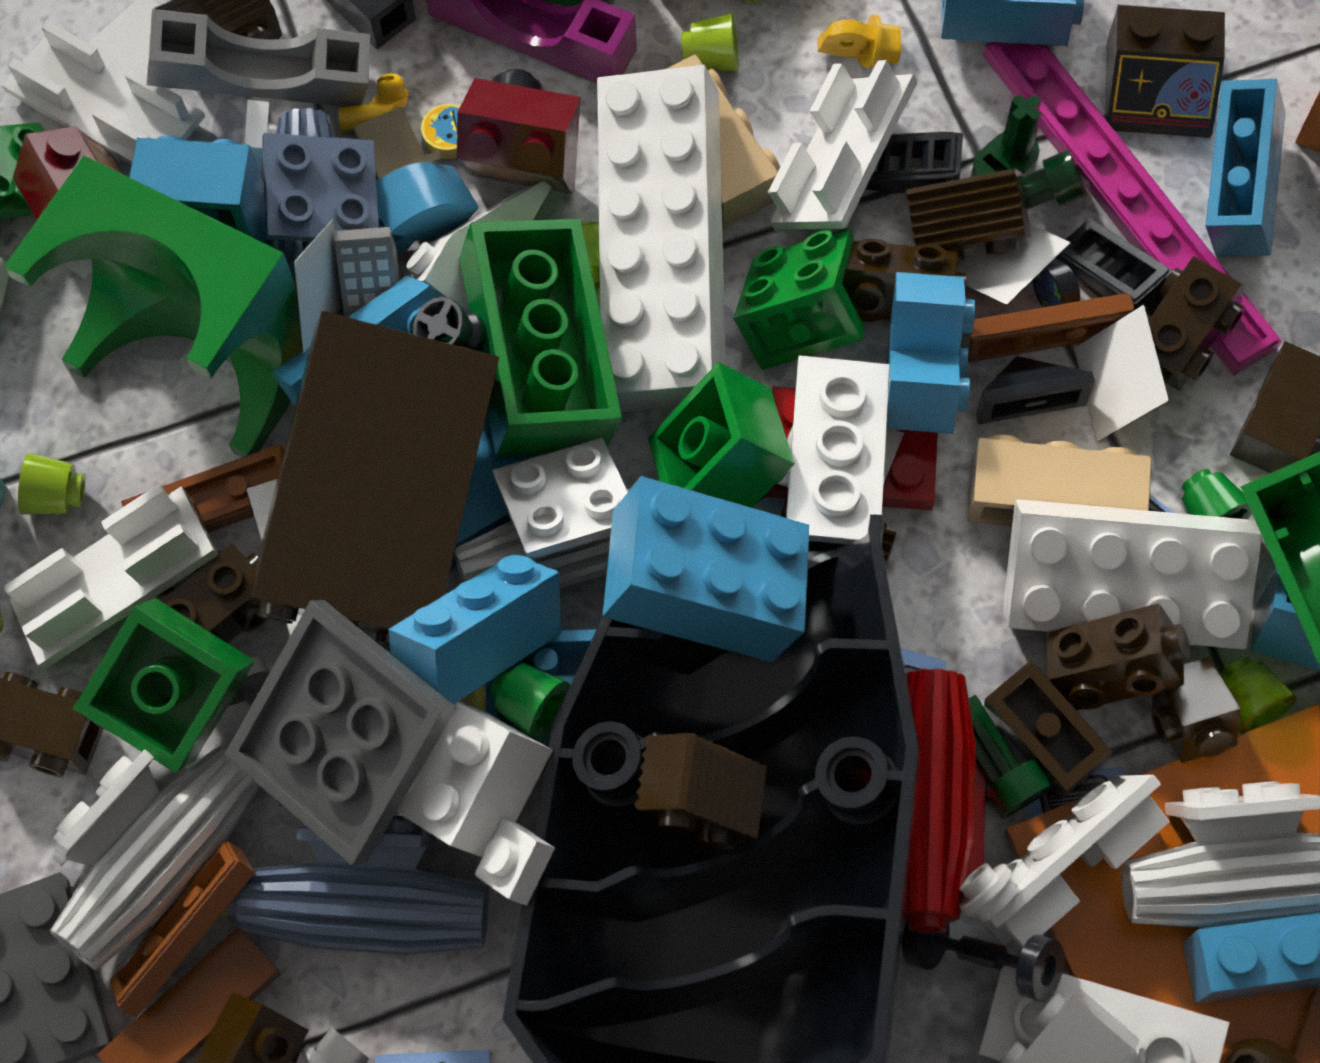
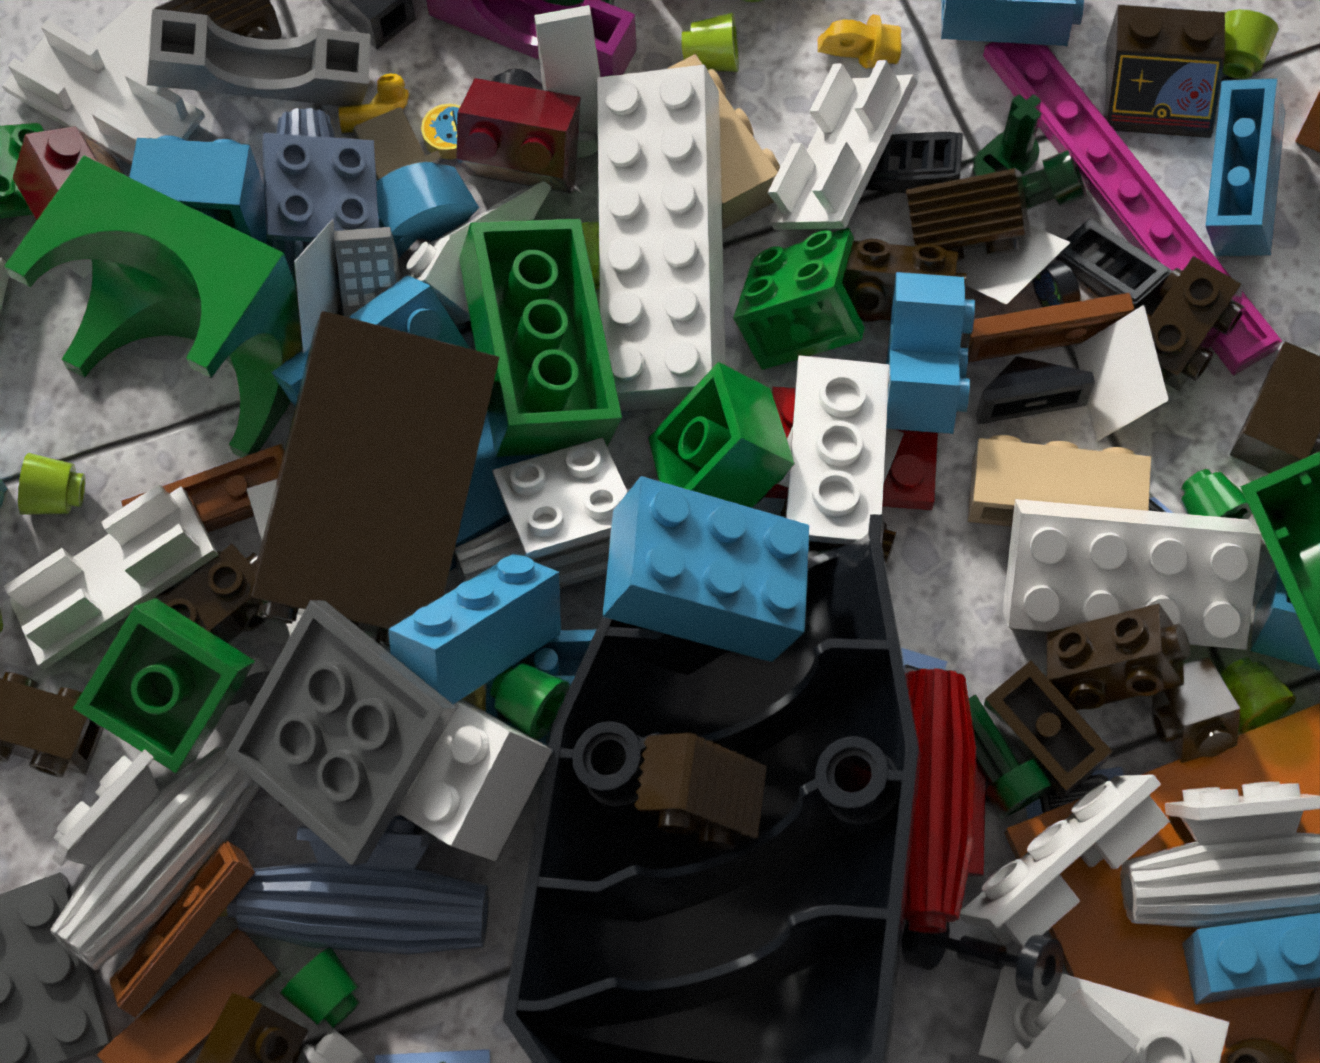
white plate [242,99,277,175] -> none
black wheel [413,297,486,352] -> none
white plate [475,818,555,906] -> none
white plate [959,863,1018,922] -> none
none -> green hat [280,947,361,1029]
none -> white slope [534,5,600,158]
none -> lime hat [1223,9,1279,79]

